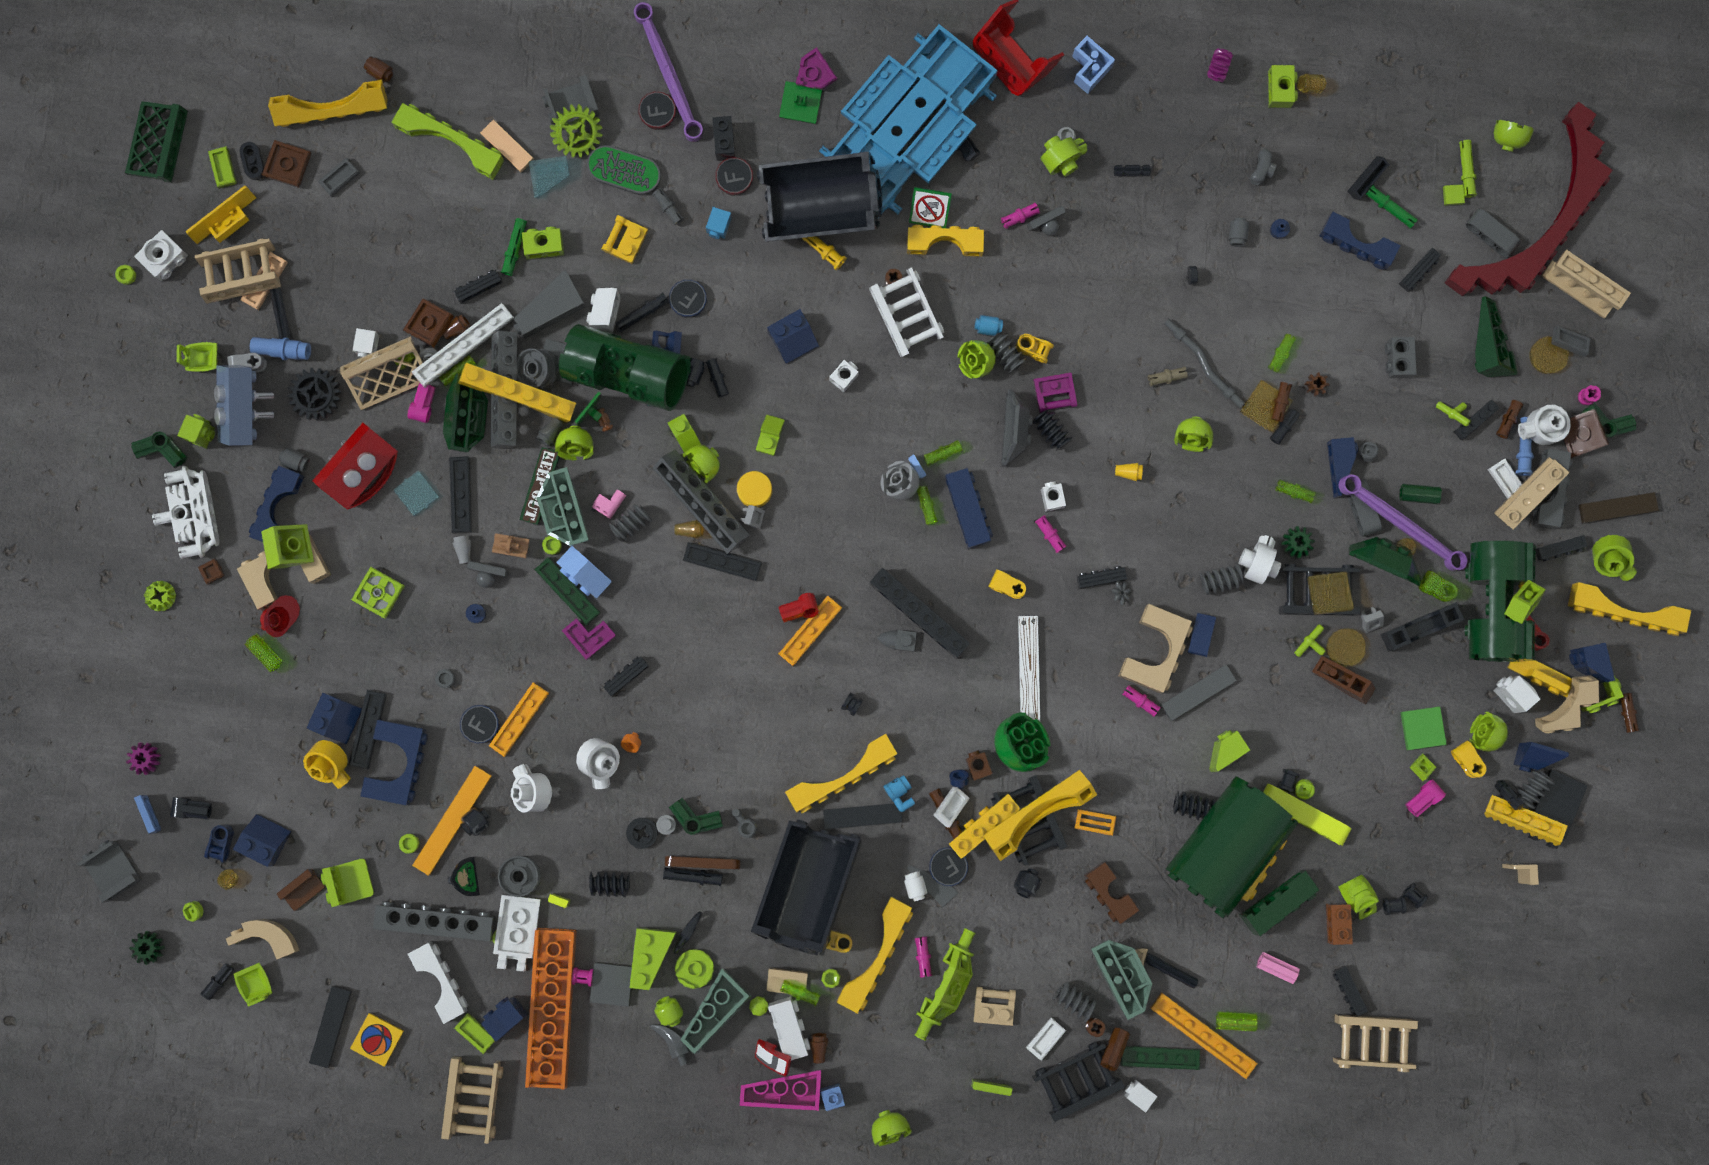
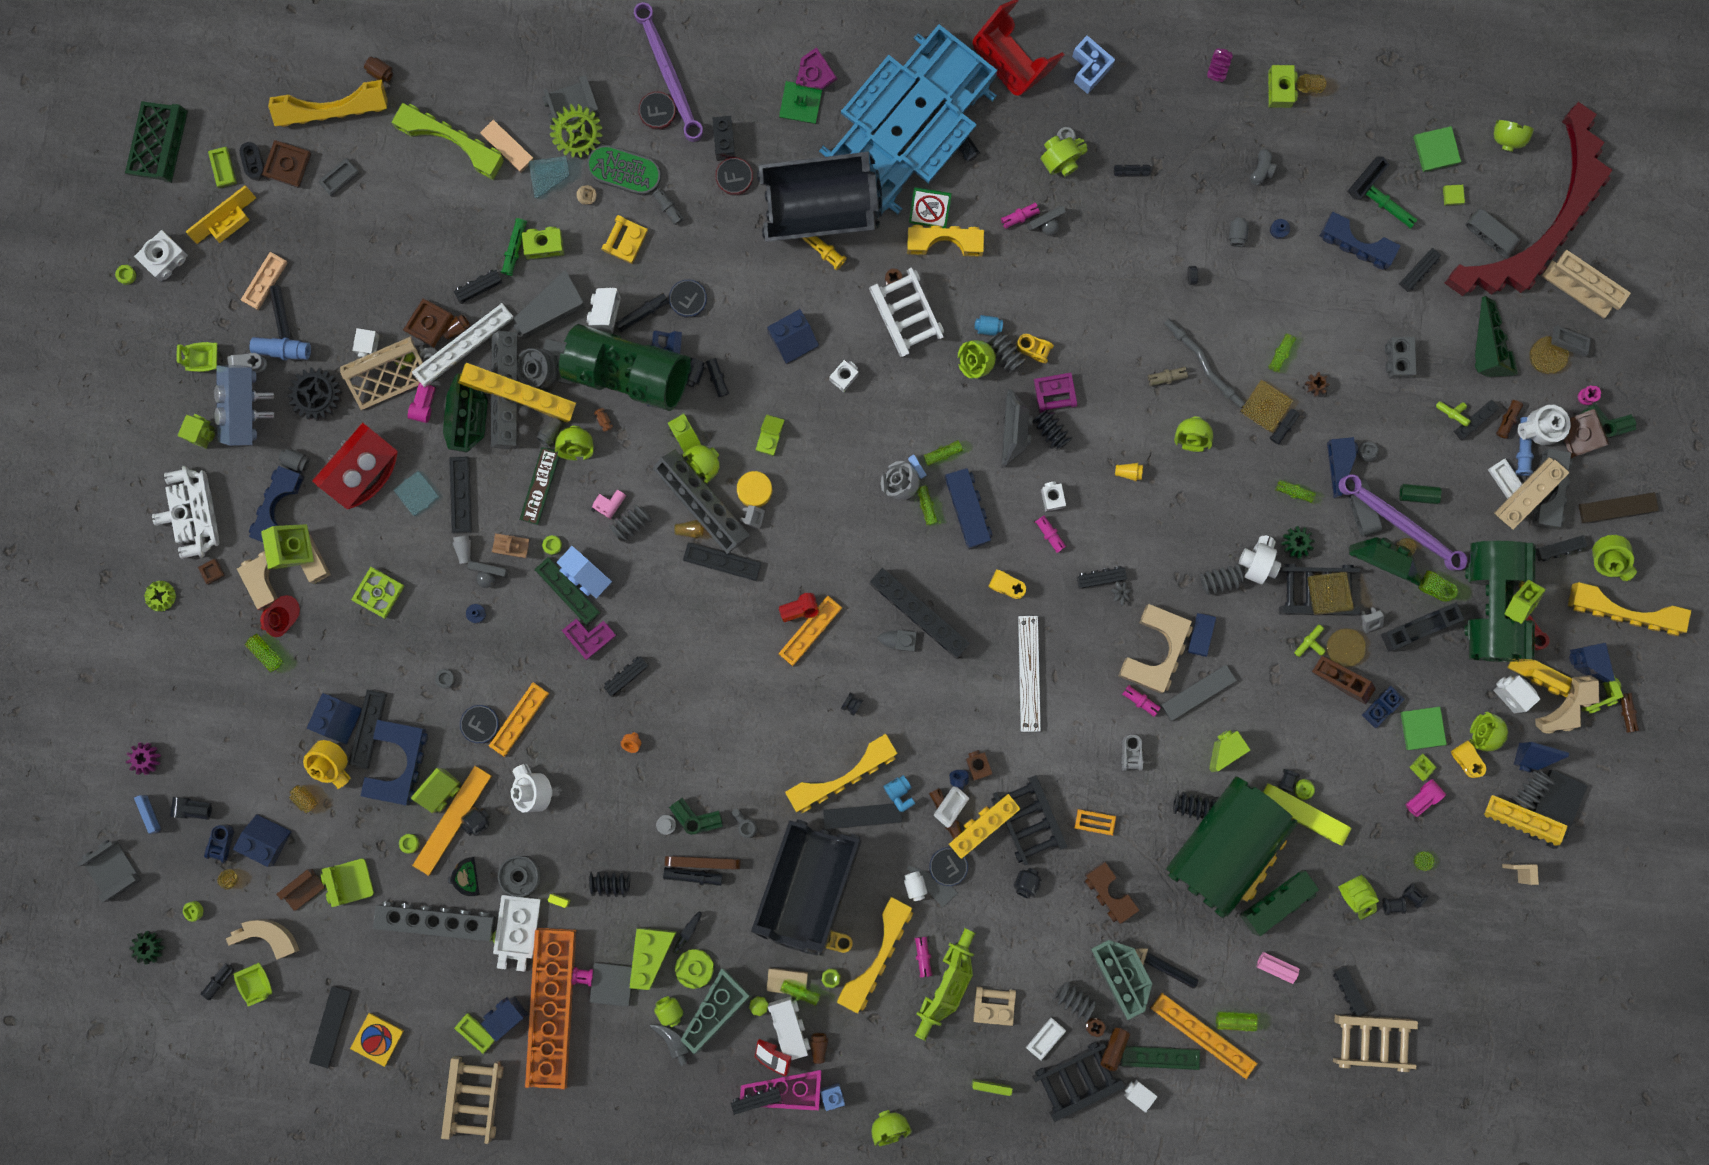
dark green piece [131,431,188,468] -> none
tan fence [195,238,281,304] -> none
white arch [408,942,468,1024] -> none
clear neon green pin [439,355,477,387] -> none
sand green wedge [536,467,589,546] -> none
green piece [575,392,602,426] -> none
white piece [576,738,620,789] -> none
black gear [626,818,658,849] -> none
dark azure brick [706,207,732,239] -> none
yellow arch [983,770,1097,861] -> none
green cylinder [994,712,1051,772] -> none
reddish brown pin [1271,382,1292,422] -> none
dark orange brick [1326,903,1353,945] -> none
lime pin [1459,140,1477,198] -> none
black axle [1494,780,1524,810] -> none
none -> clear yellow brick [289,785,318,814]
none -> lime slope [411,768,461,813]
none -> tan tile [577,185,597,205]
none -> black piece [730,1087,782,1115]
none -> light grey piece [1121,734,1143,771]
none -> dark blue slope [1361,686,1405,728]
none -> clear neon green tile [1413,851,1434,871]
none -> bright green tile [1414,126,1461,172]

